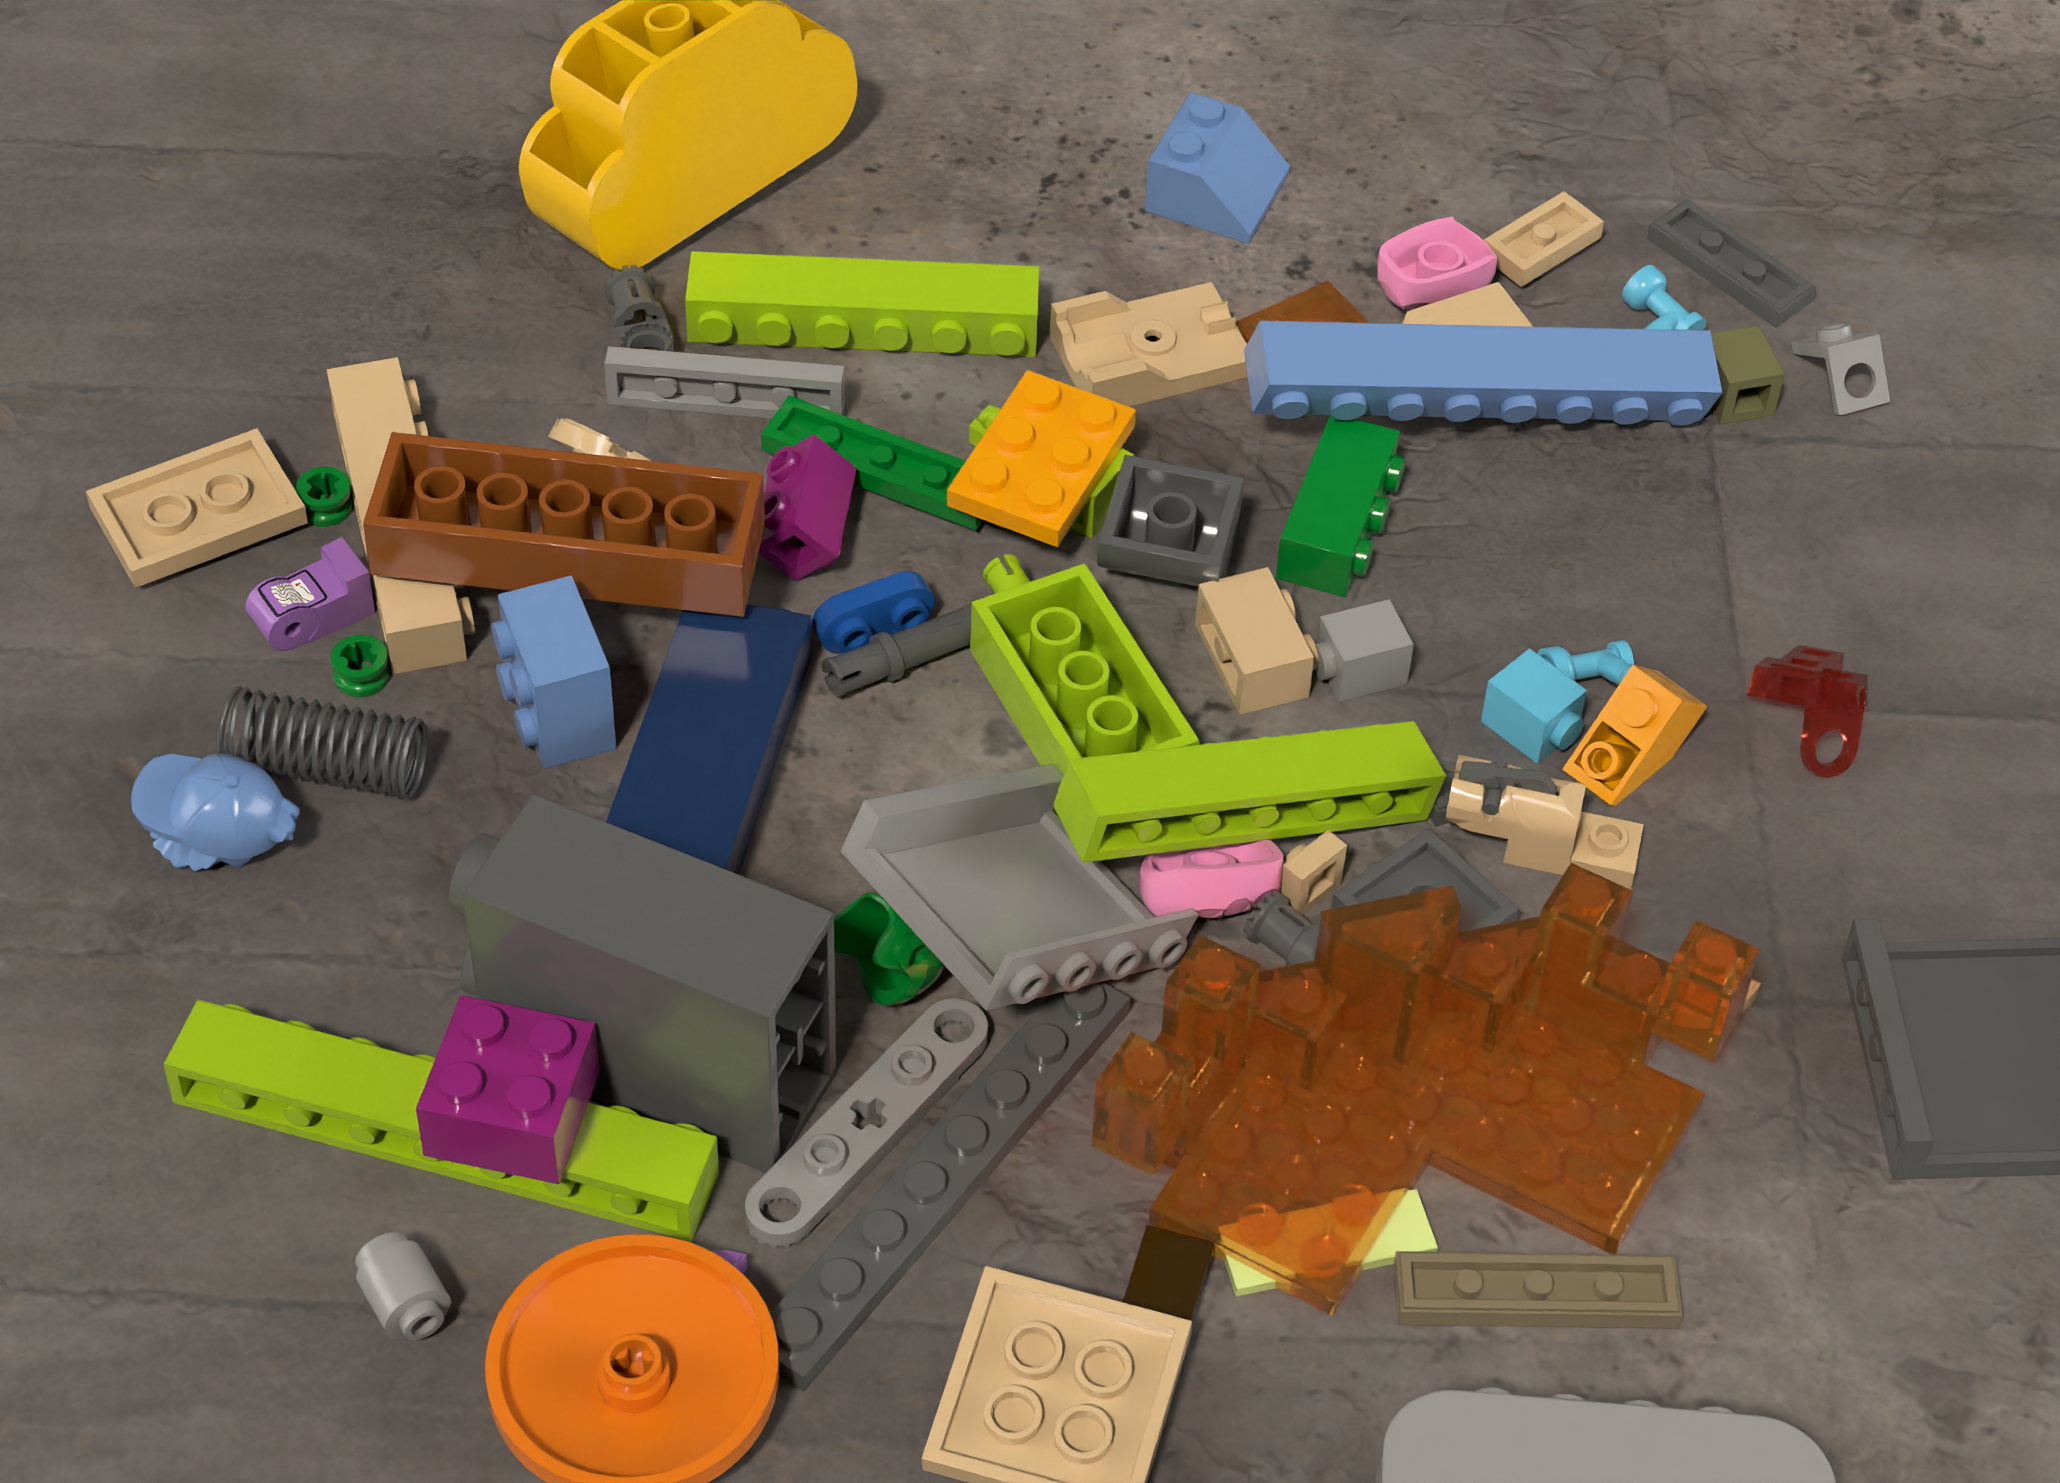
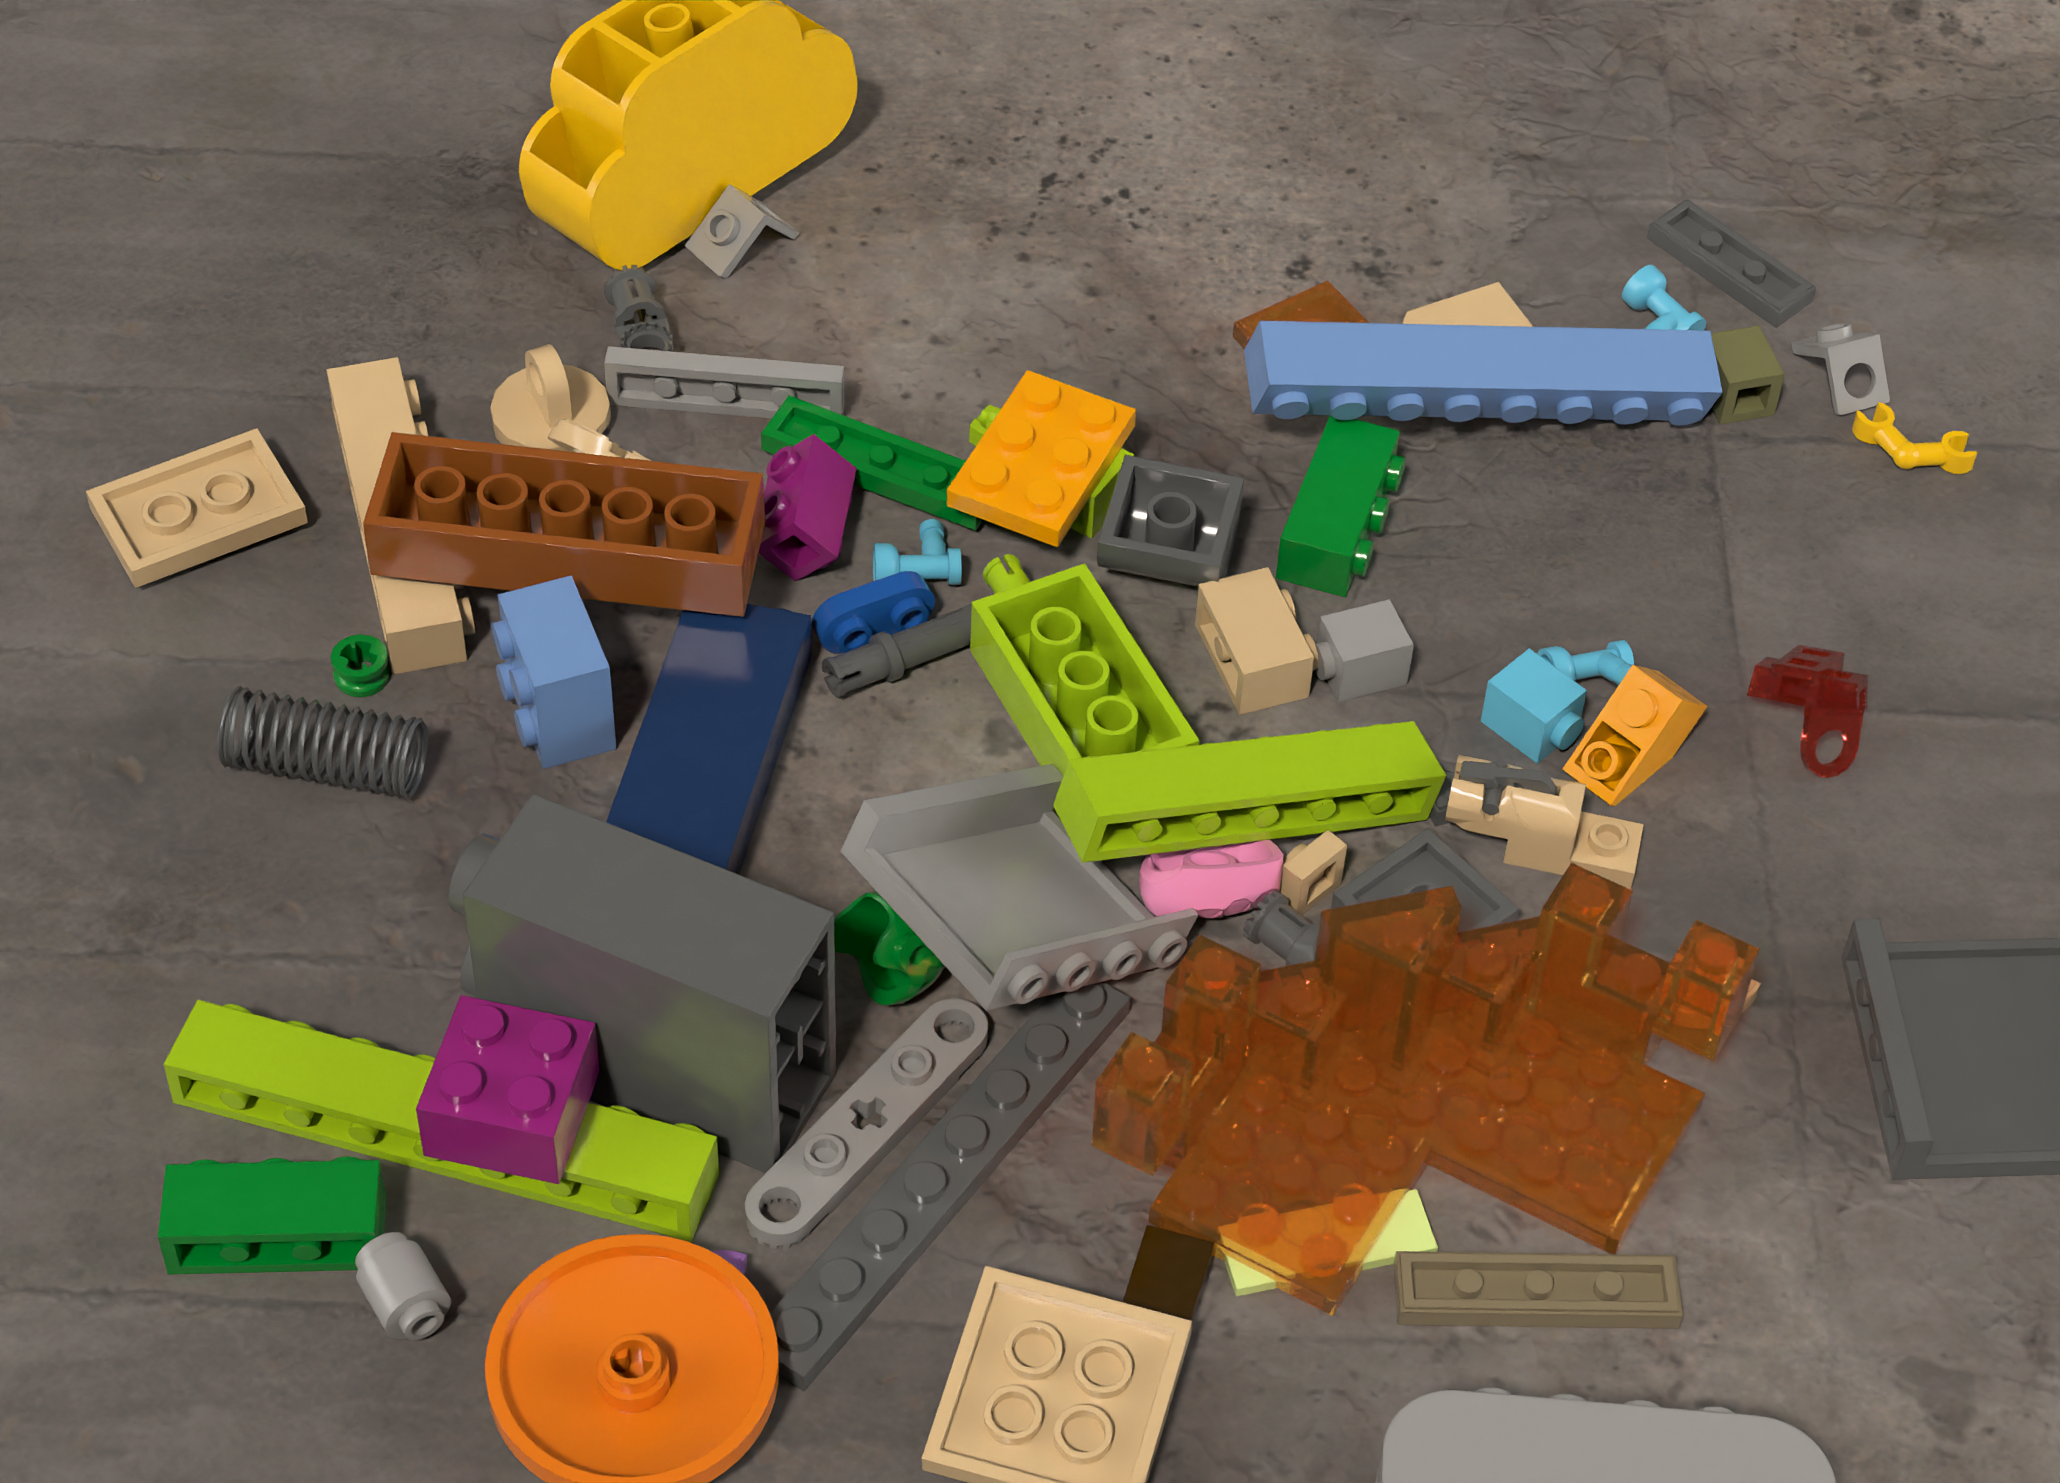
medium blue hair [131,753,300,871] -> none
medium lavender leg [245,537,375,650] -> none
green bush [295,466,354,527] -> none
lime brick [685,251,1040,357] -> none
tan piece [1050,282,1247,407] -> none
medium blue slope [1145,92,1290,244] -> none
bright pink piece [1378,216,1497,310] -> none
tan plate [1484,191,1604,287] -> none
none -> green brick [158,1156,387,1275]
none -> tan tile [490,344,611,451]
none -> light grey bracket [685,184,799,279]
none -> medium azure piece [873,519,962,585]
none -> yellow arm [1852,402,1978,474]

